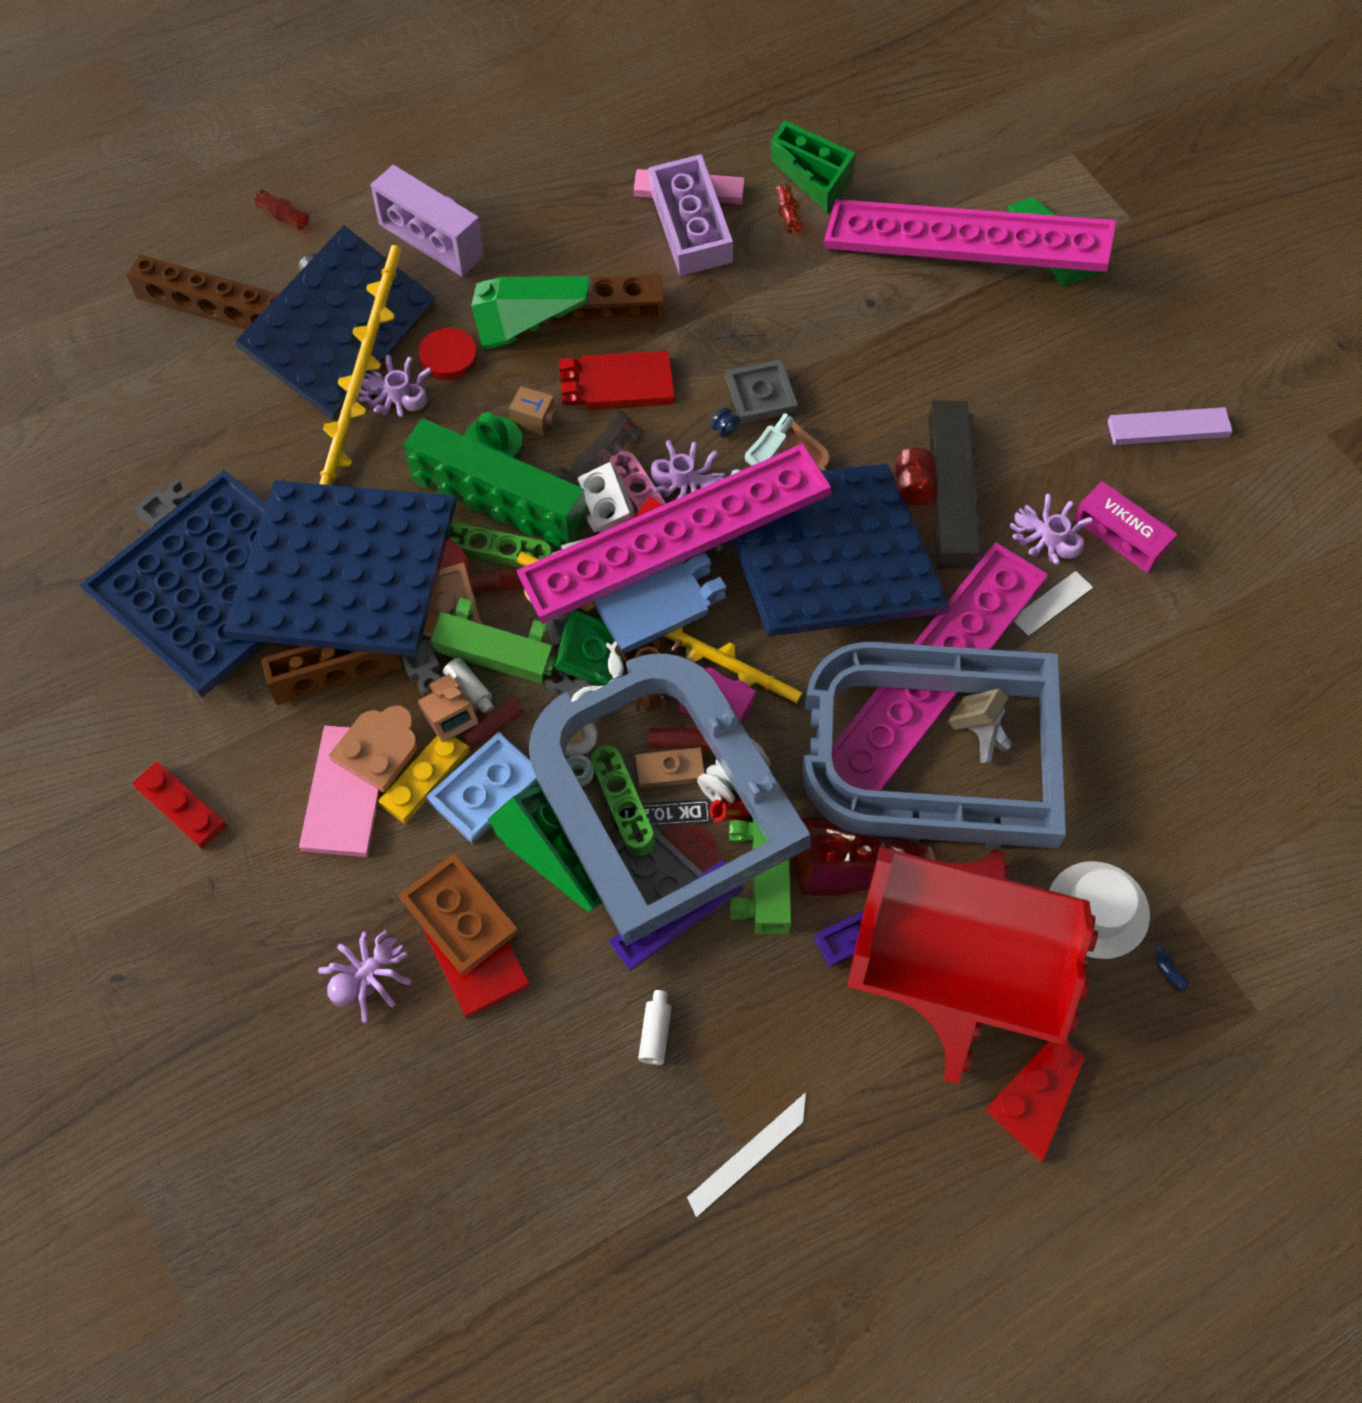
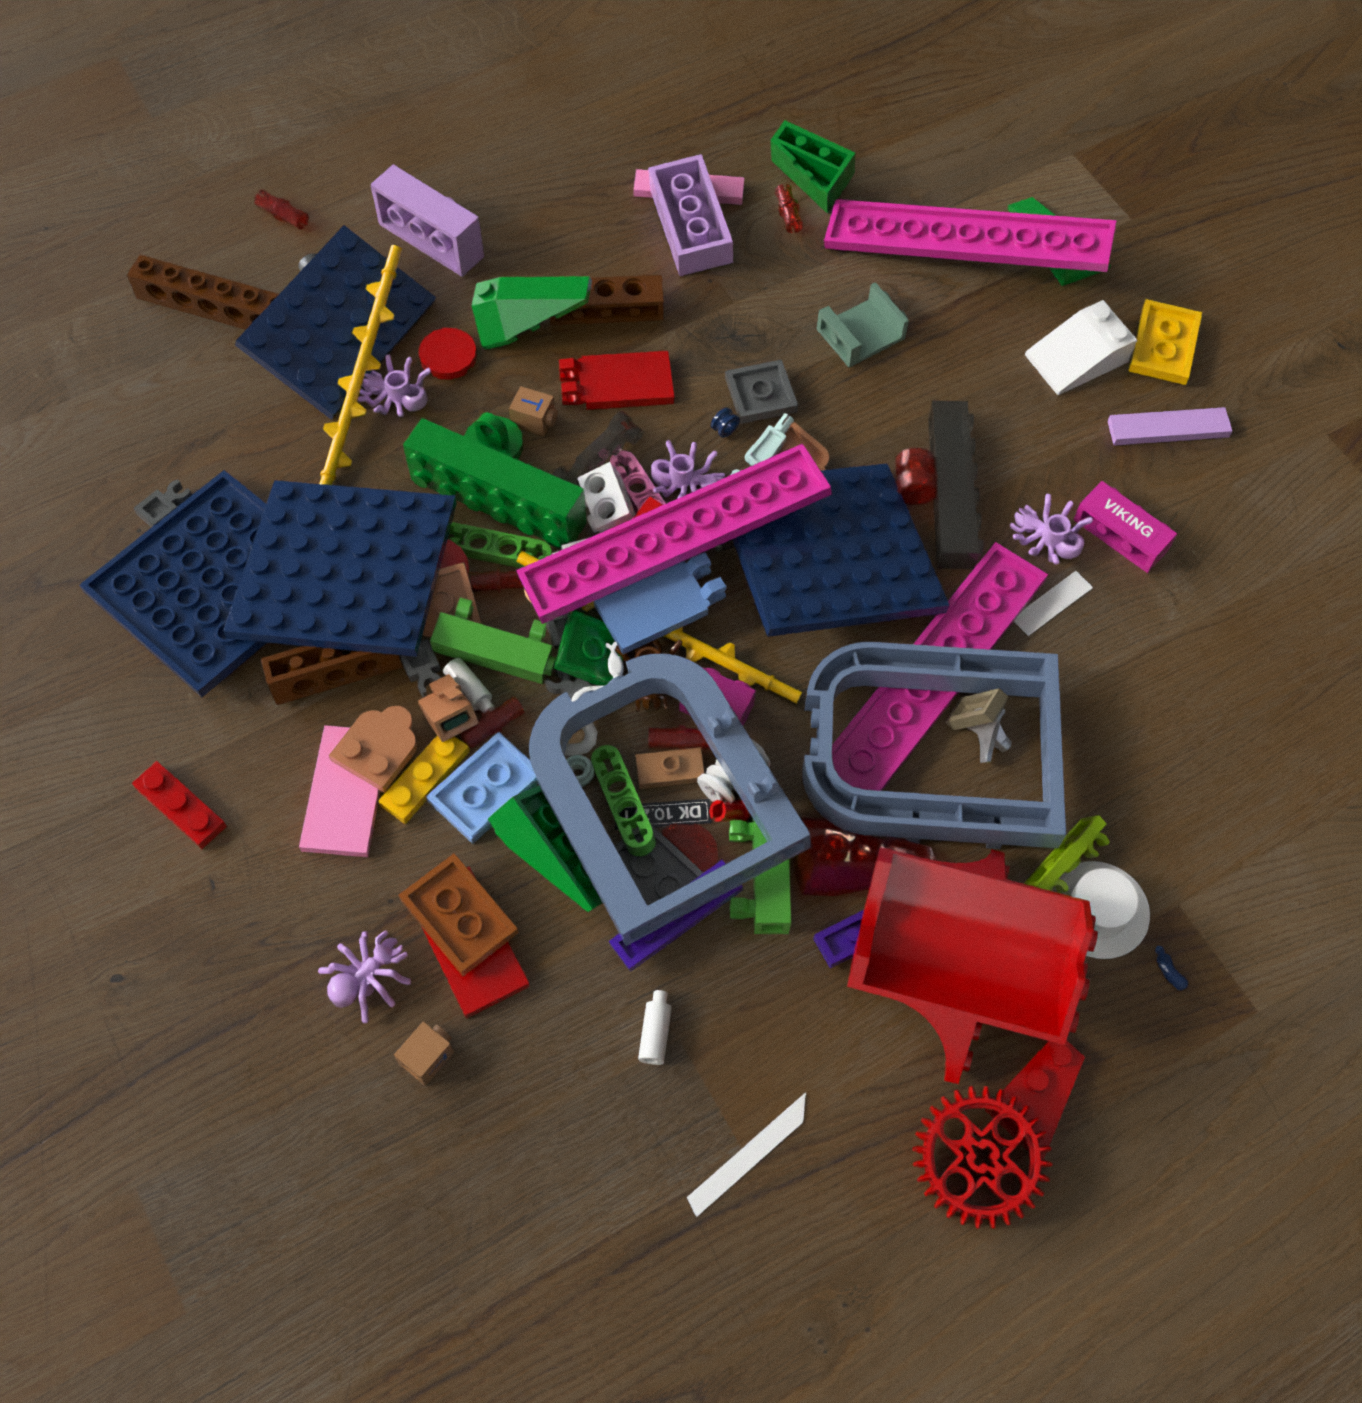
none -> medium nougat brick [394,1022,454,1086]
none -> sand green panel [817,282,909,368]
none -> red gear [912,1086,1053,1229]
none -> lime plate [1024,815,1110,893]
none -> white slope [1025,300,1137,395]
none -> yellow plate [1128,299,1202,385]

